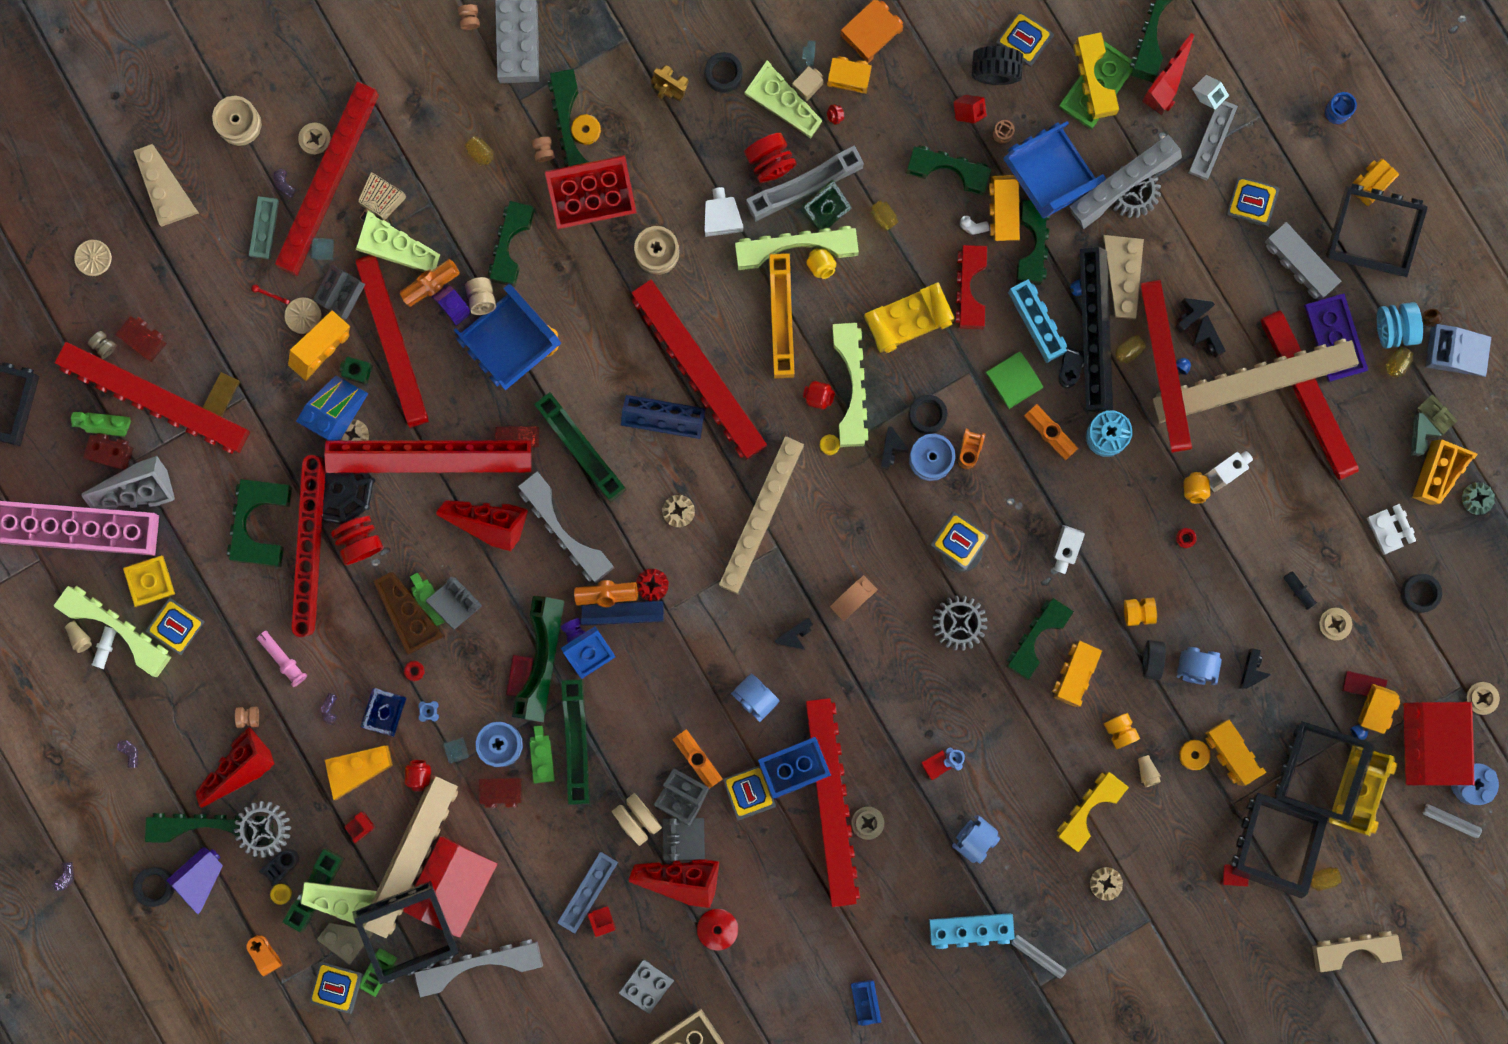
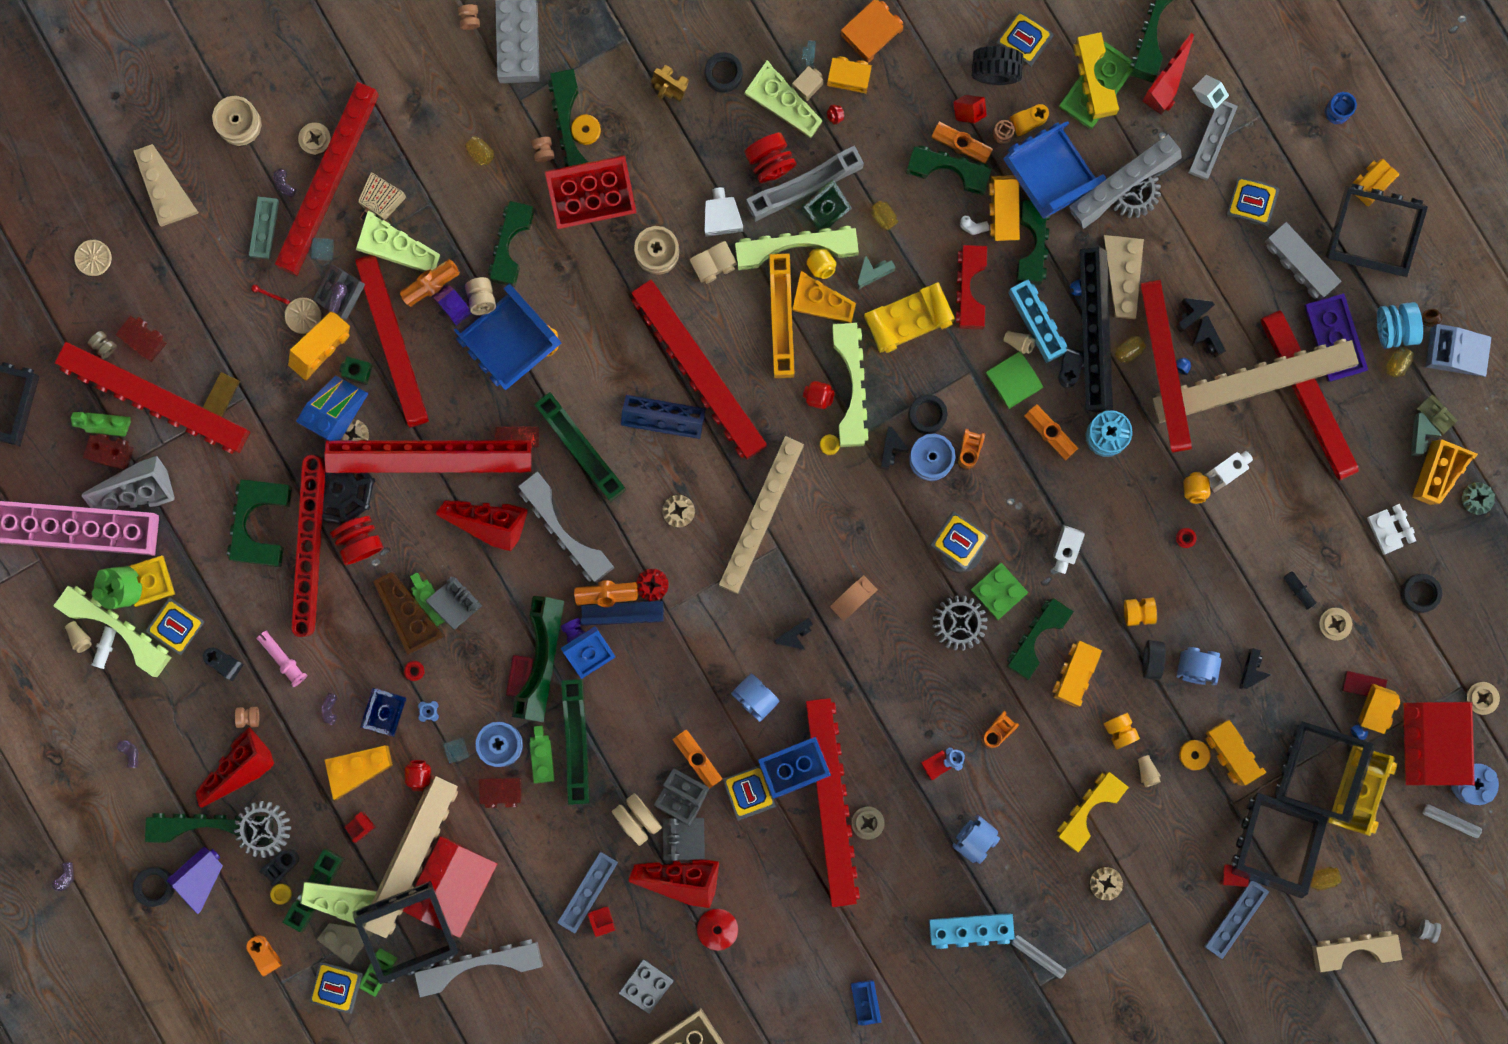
none -> bright green brick [92,566,142,609]
none -> black piece [203,647,244,682]
none -> clear purple arm [328,282,347,313]
none -> tan brick [690,241,737,284]
none -> light orange wing [792,271,856,323]
none -> sand green slope [857,256,895,289]
none -> orange piece [931,121,993,164]
none -> bright green plate [971,563,1028,620]
none -> orange piece [981,711,1019,749]
none -> tan cone [1004,331,1036,354]
none -> light orange piece [1009,104,1049,137]
none -> sand blue plate [1204,880,1269,959]
none -> light grey wheel [1417,919,1441,943]

